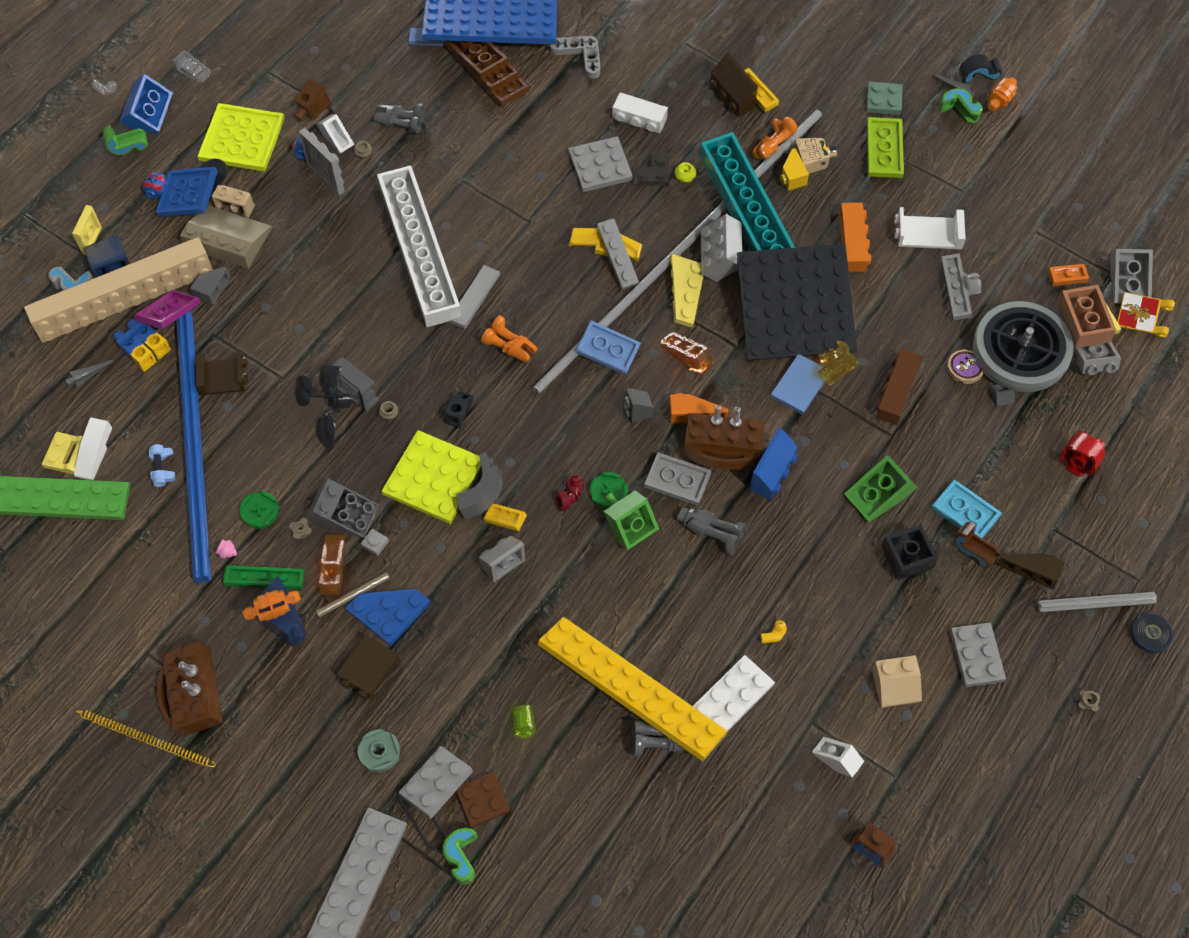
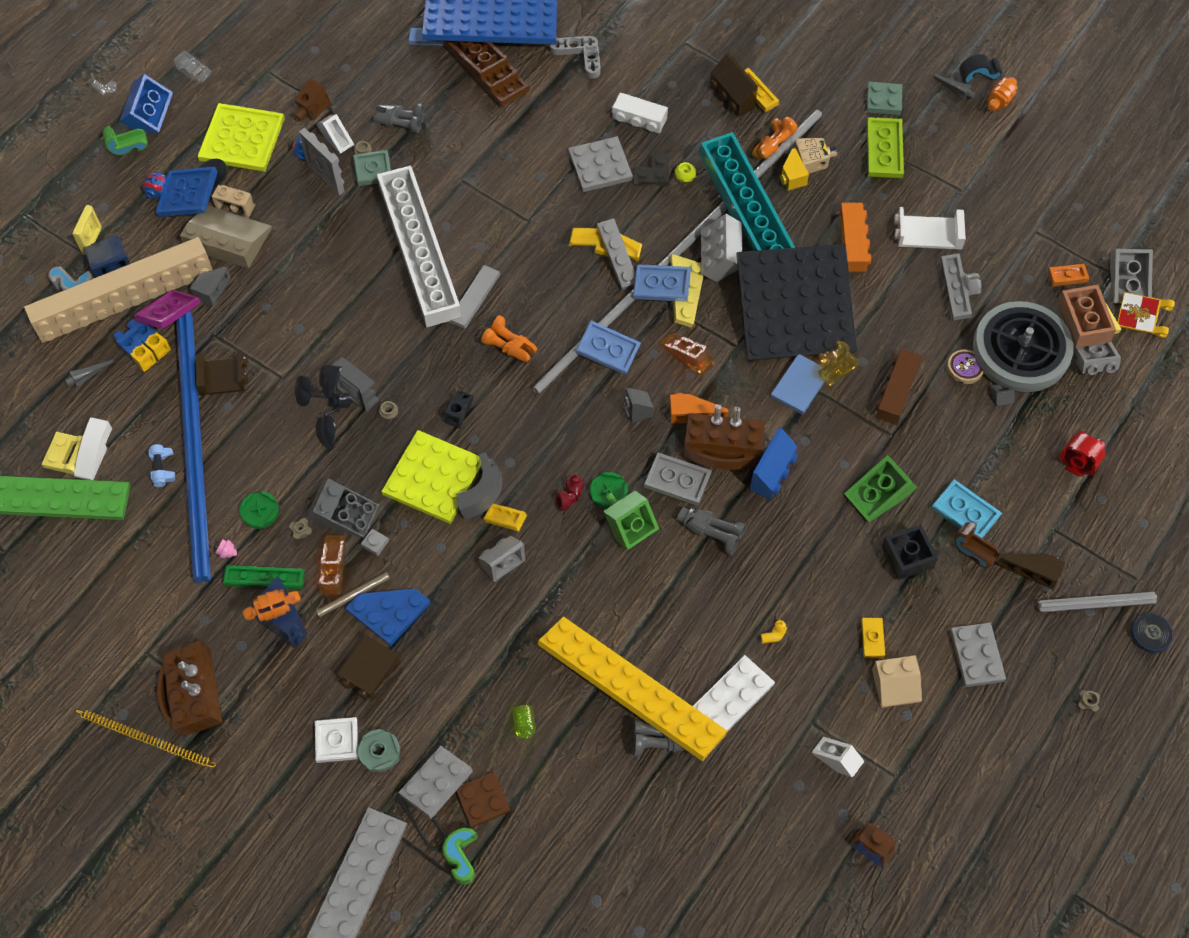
bright green animal [939,88,982,123] -> none
none -> white tile [315,717,358,763]
none -> sand green plate [353,150,391,186]
none -> medium blue tile [633,265,691,302]
none -> yellow plate [861,618,885,658]

